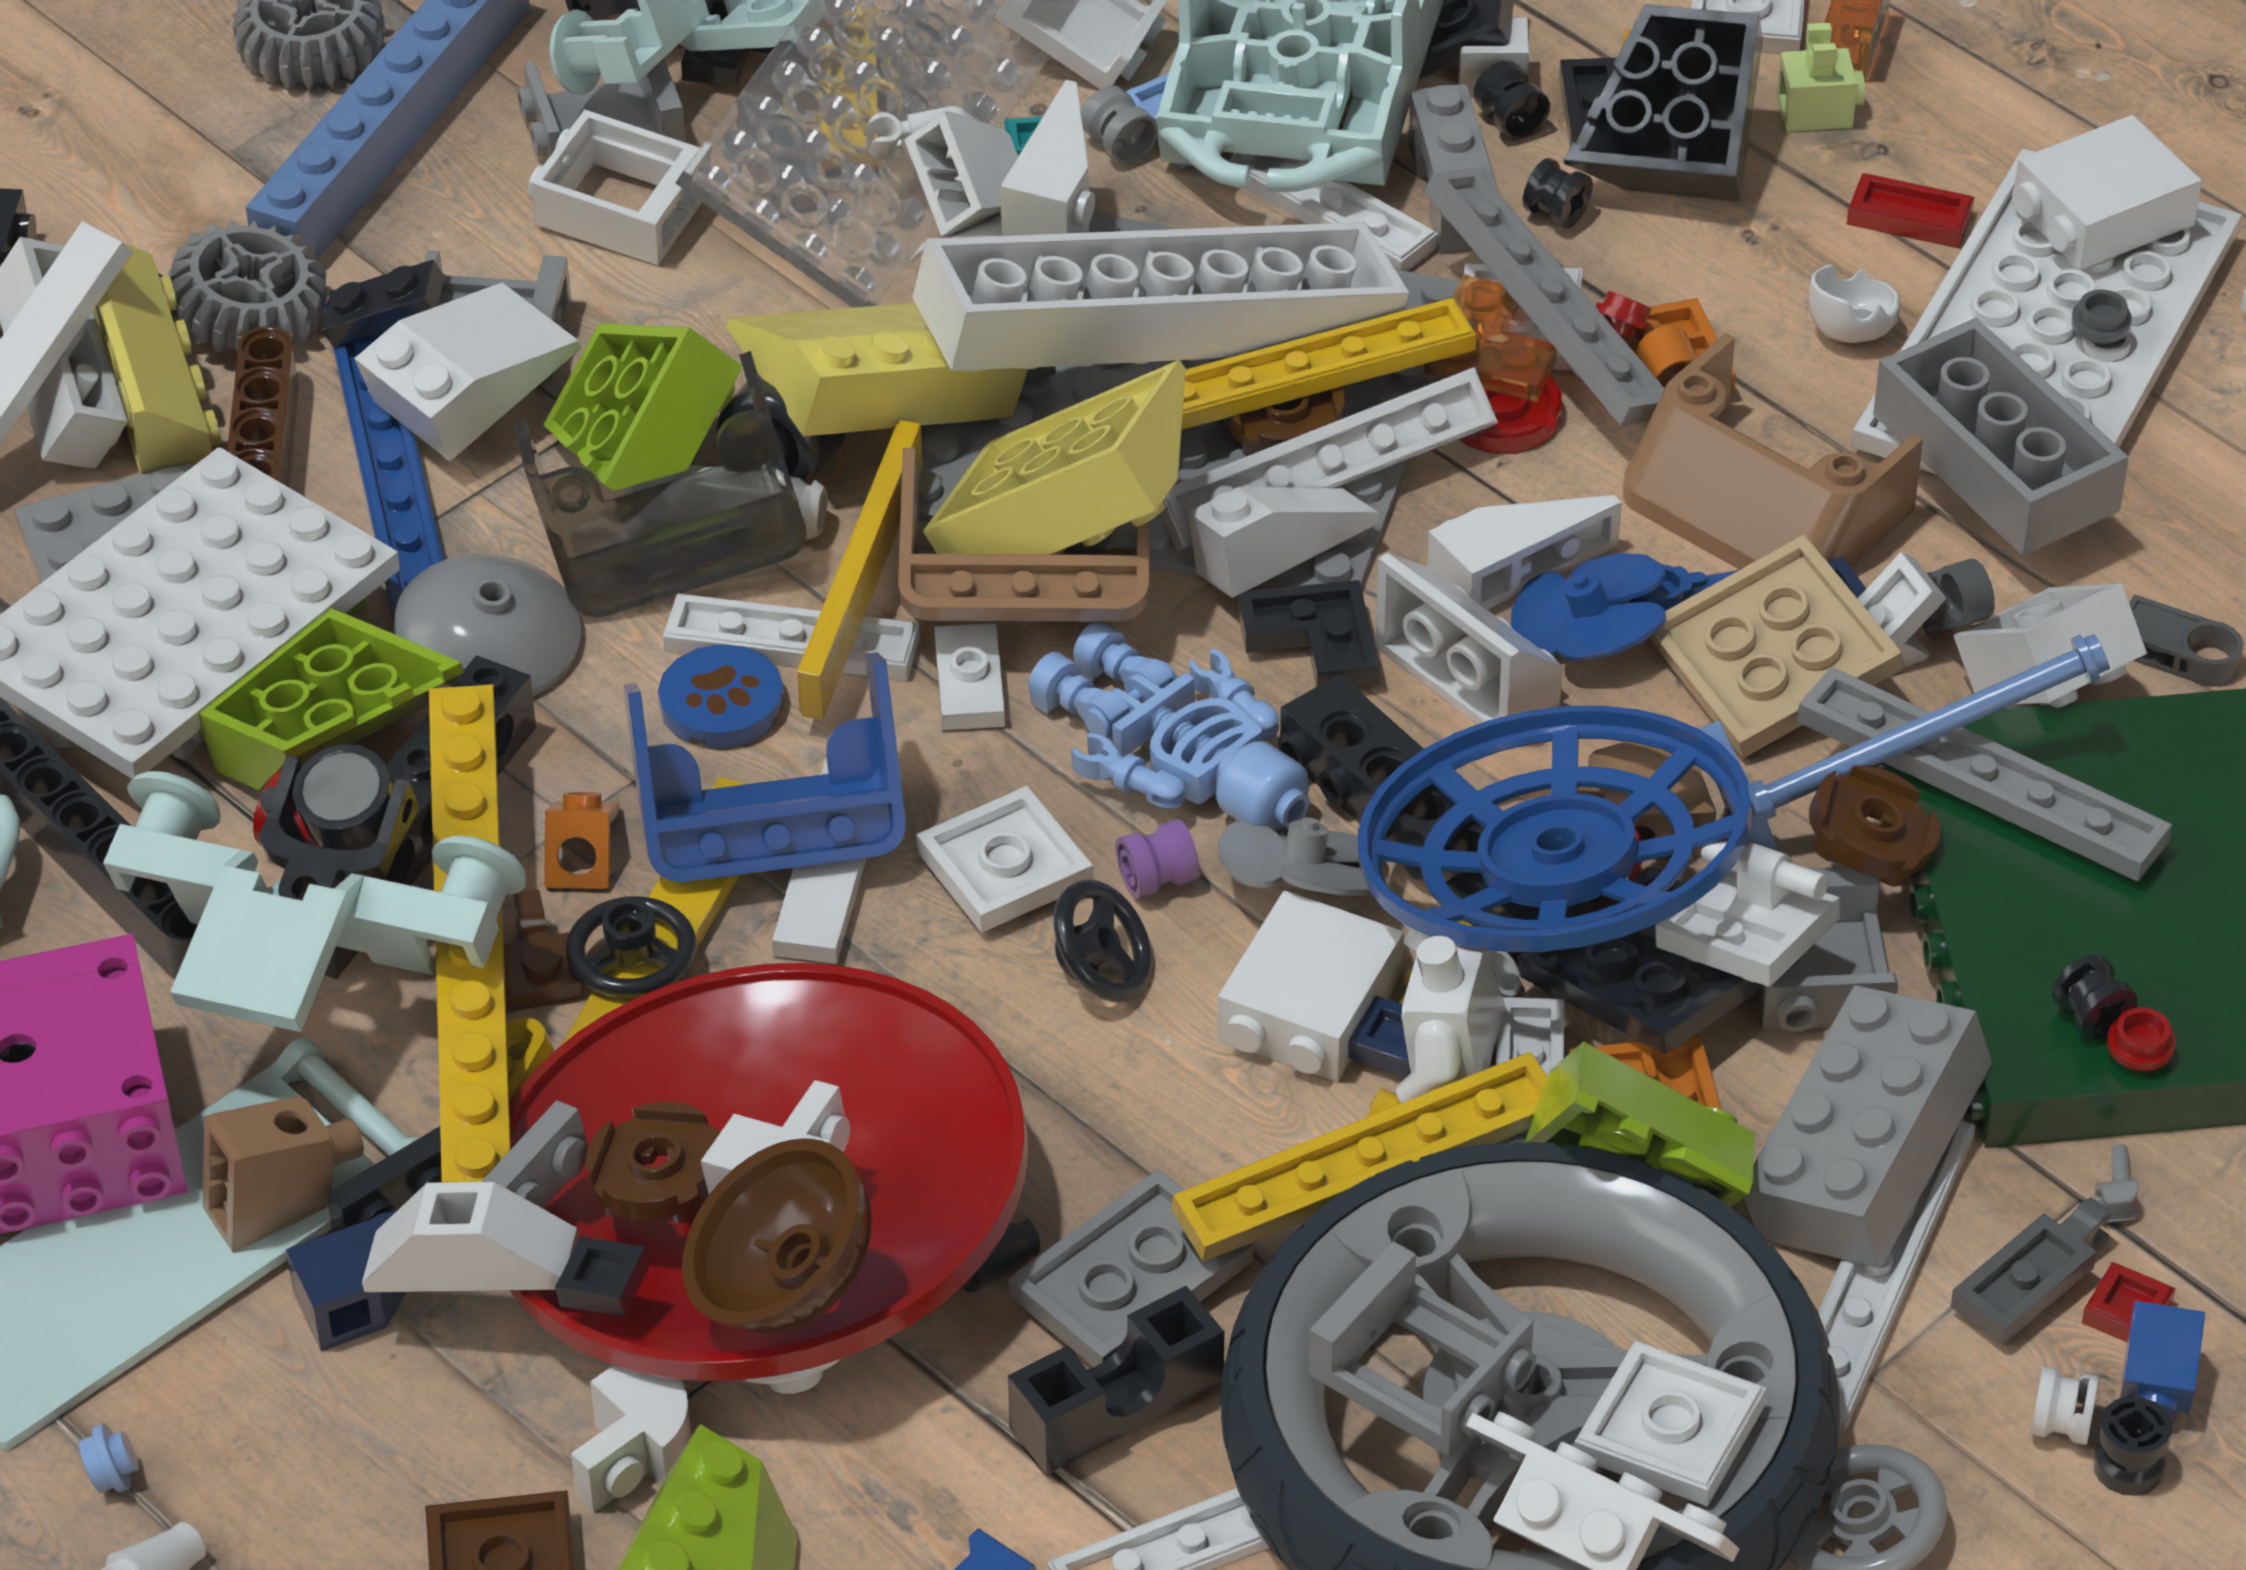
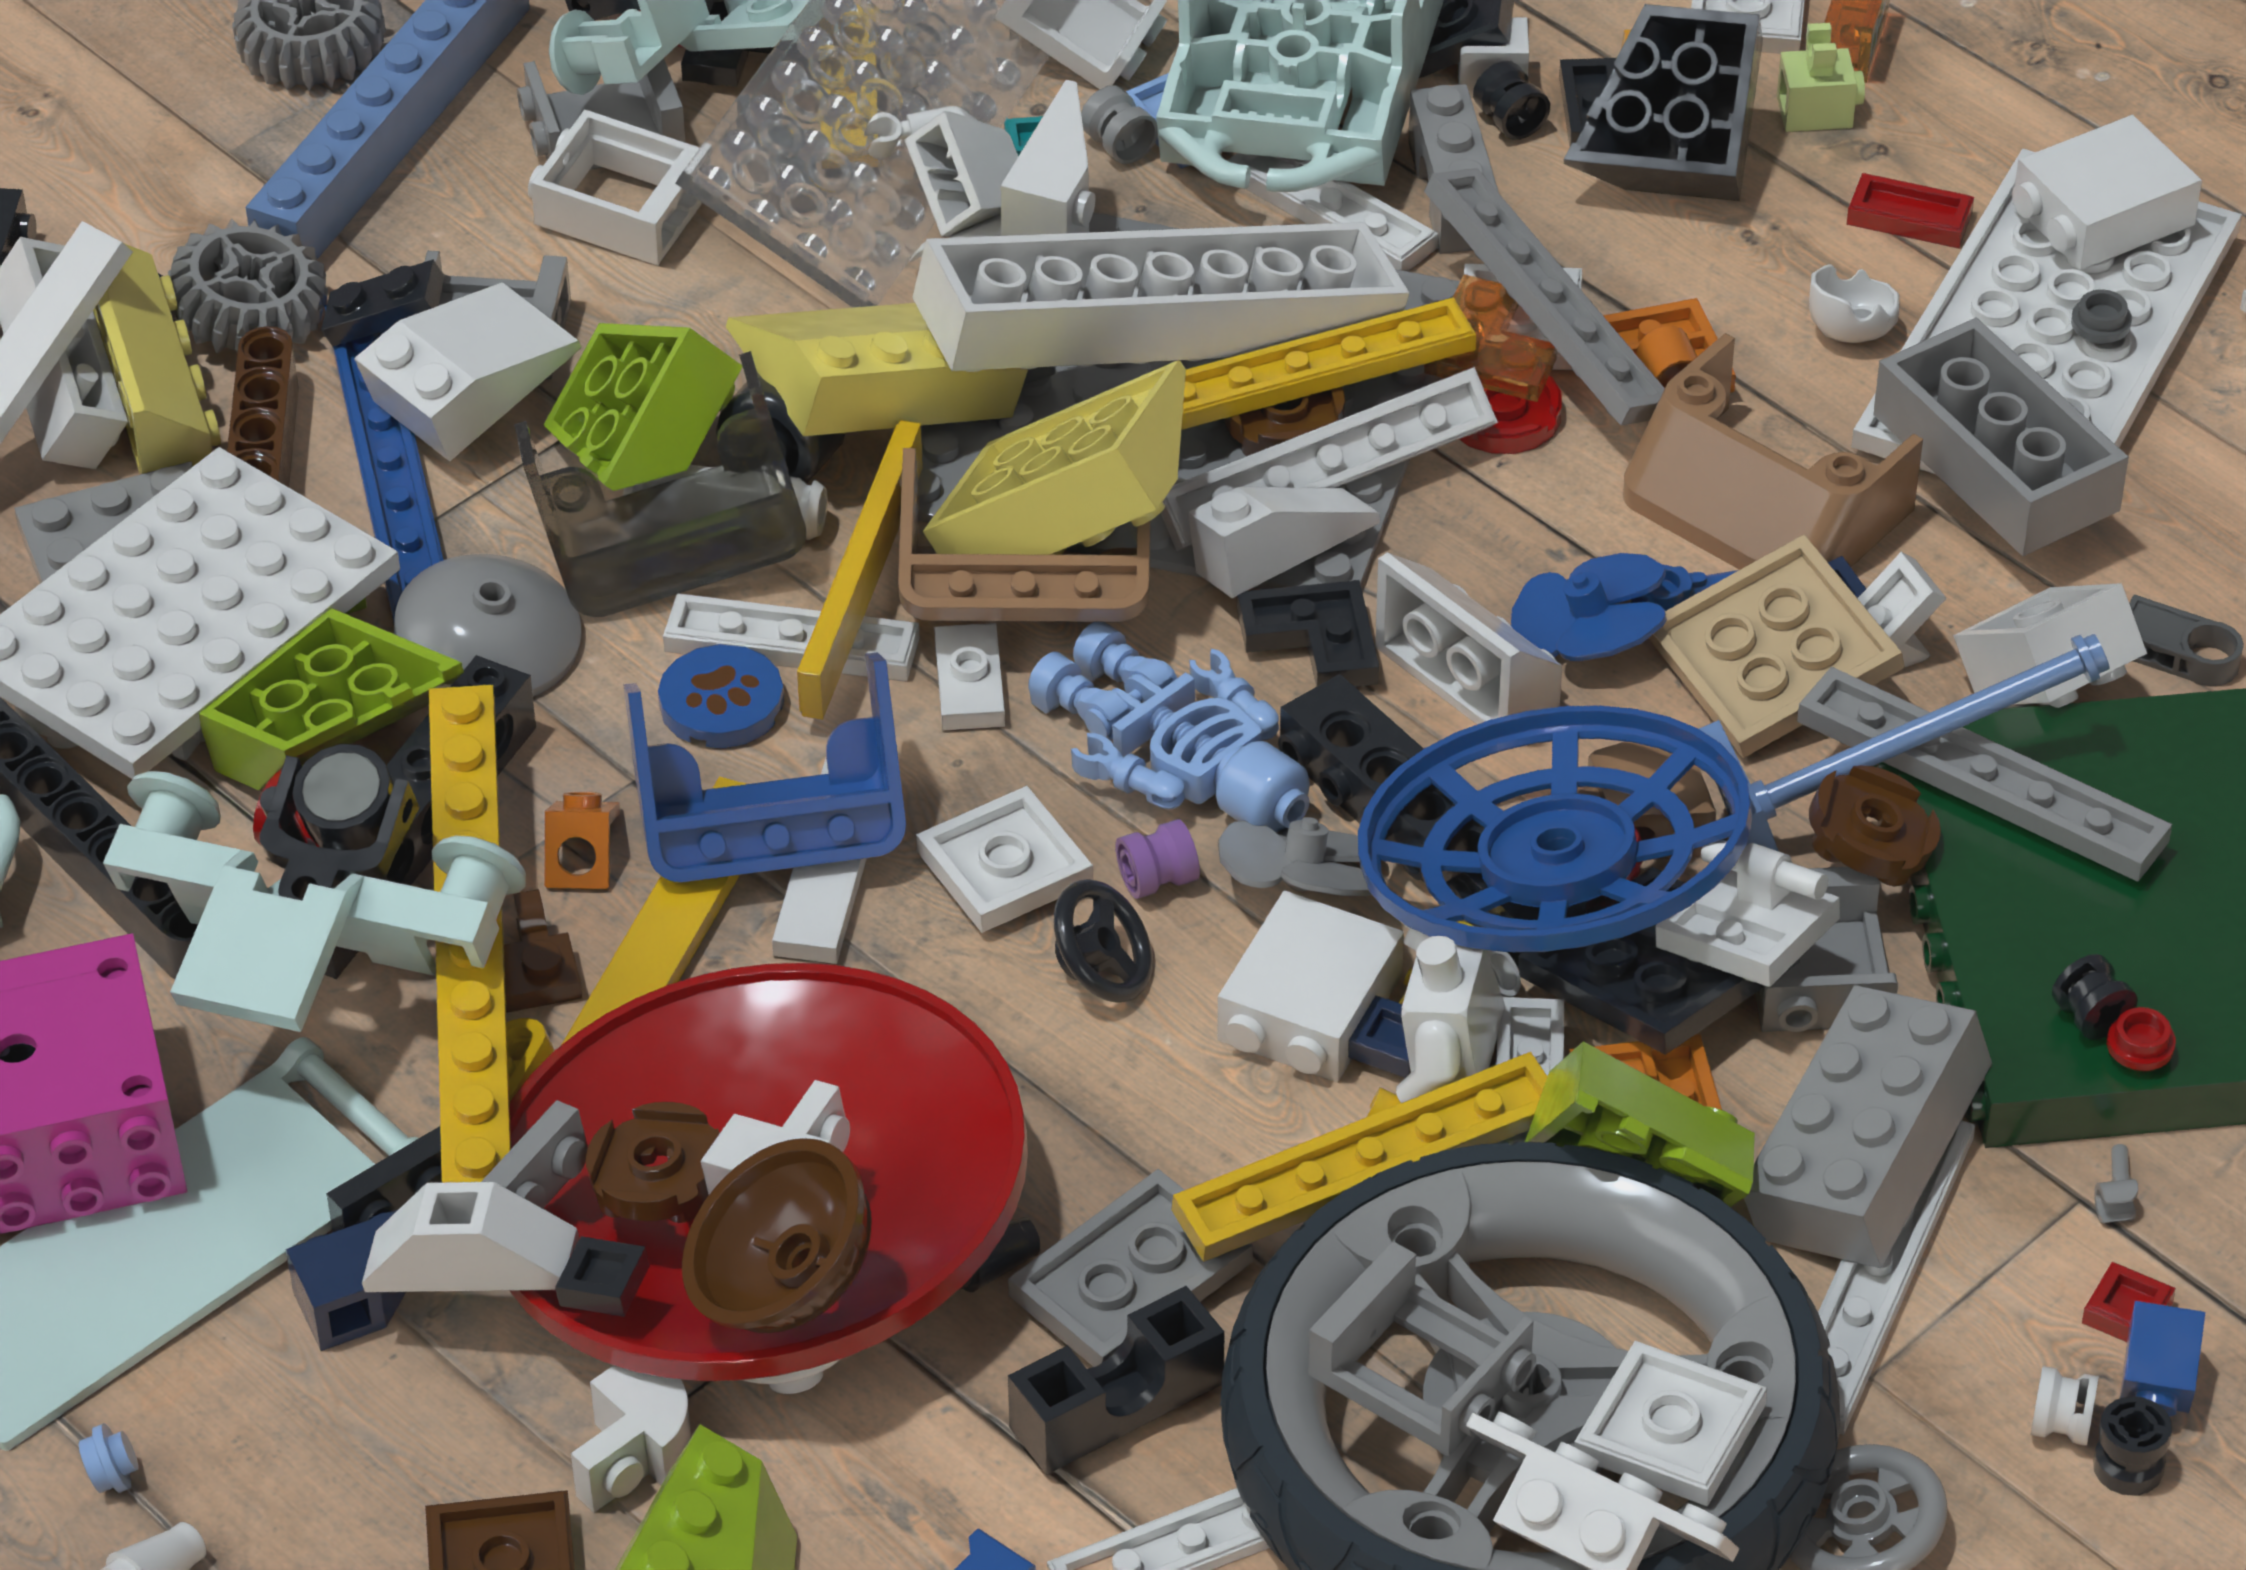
medium nougat torso [202,1096,364,1252] -> none
black piece [566,896,697,998] -> none
white slope [1427,495,1622,610] -> none
black wheel [1522,158,1593,229] -> none
red plate [1595,291,1652,340] -> none
dark grey piece [1922,559,1995,635] -> none
dark grey plate [1951,1197,2112,1346] -> none

